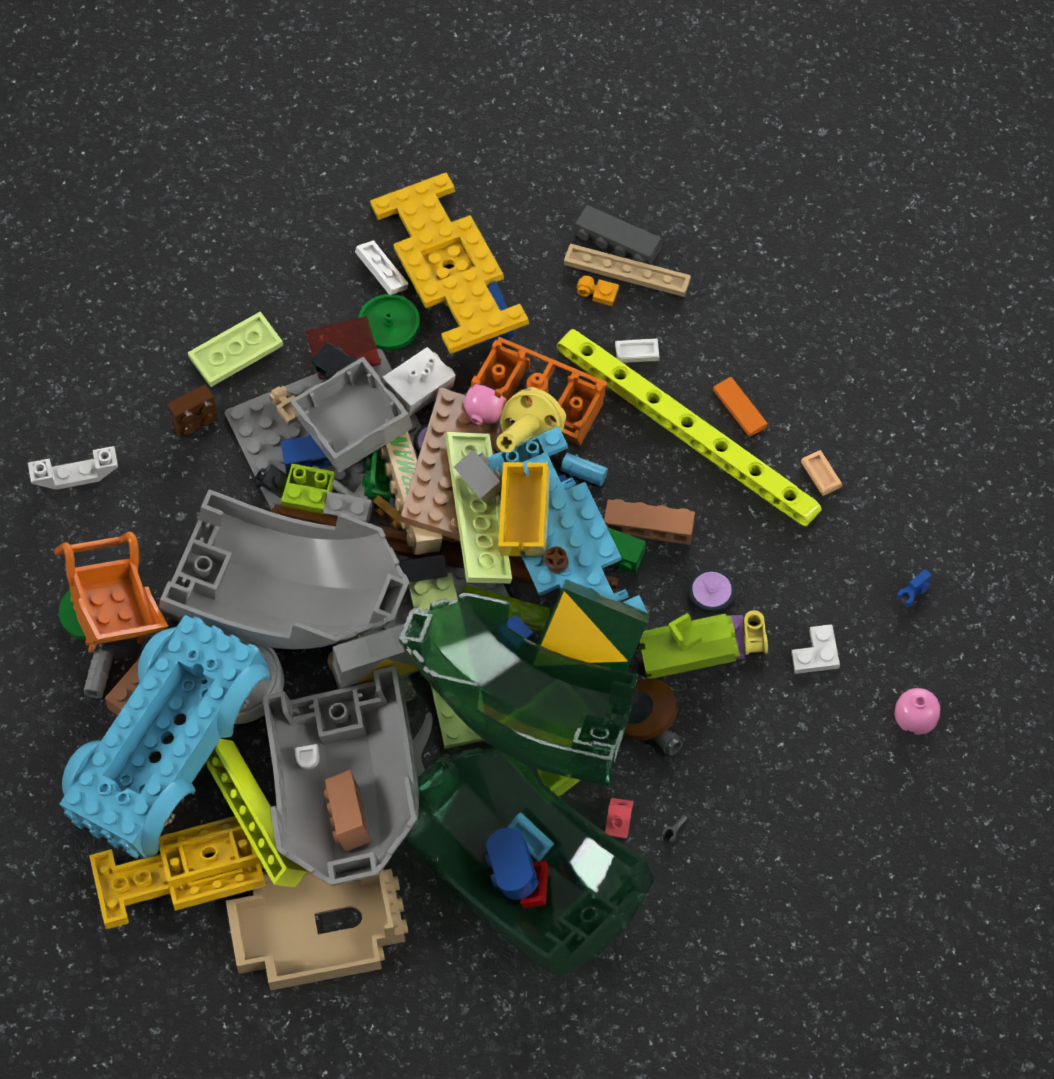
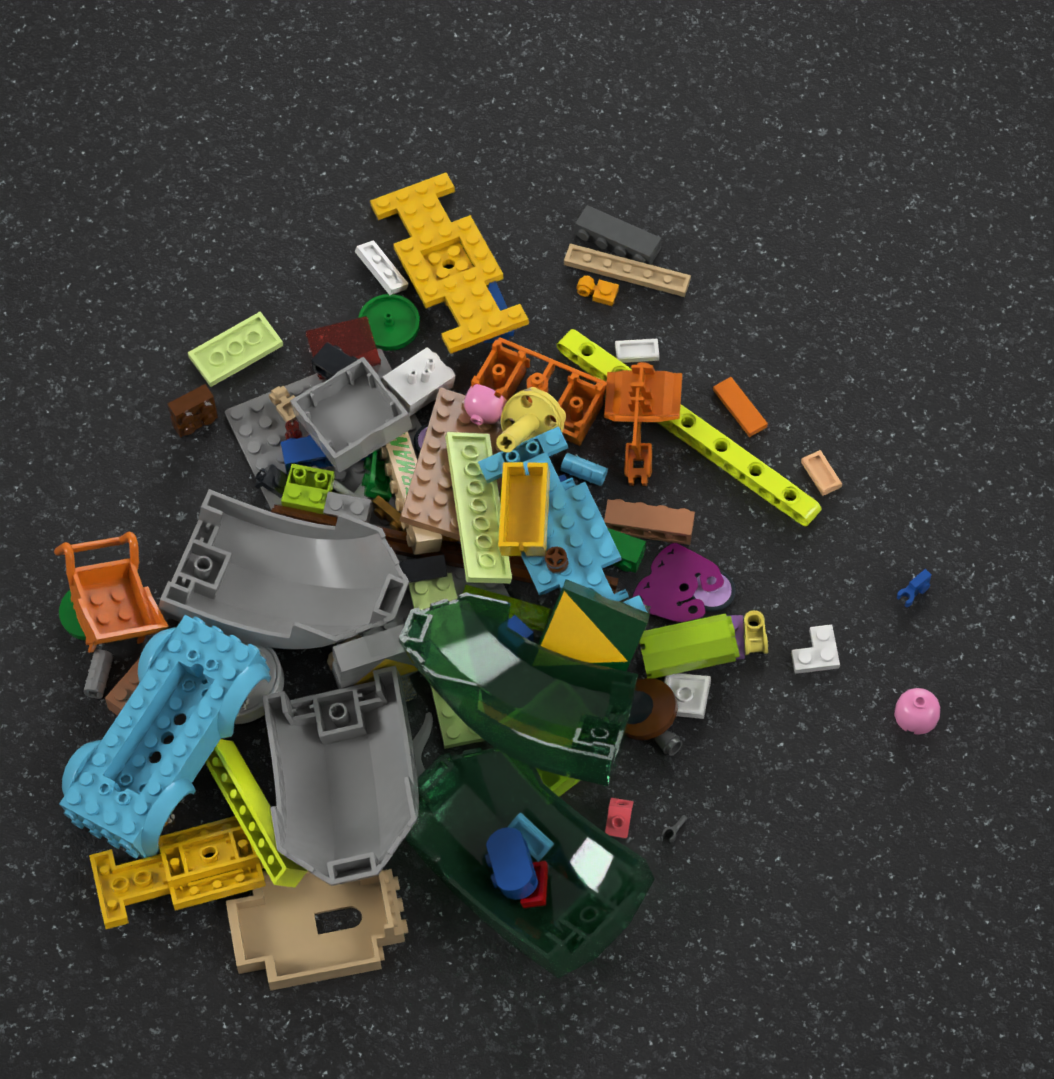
white slope [28,446,118,490] -> none
white tile [295,744,320,770] -> none
nougat brick [324,770,371,852] -> none
light grey brick [454,449,502,504] -> none
lime panel [669,613,702,652] -> none
none -> clear red pin [285,420,302,440]
none -> orange piece [604,362,683,486]
none -> magenta piece [633,543,724,622]
none -> white plate [664,673,711,719]

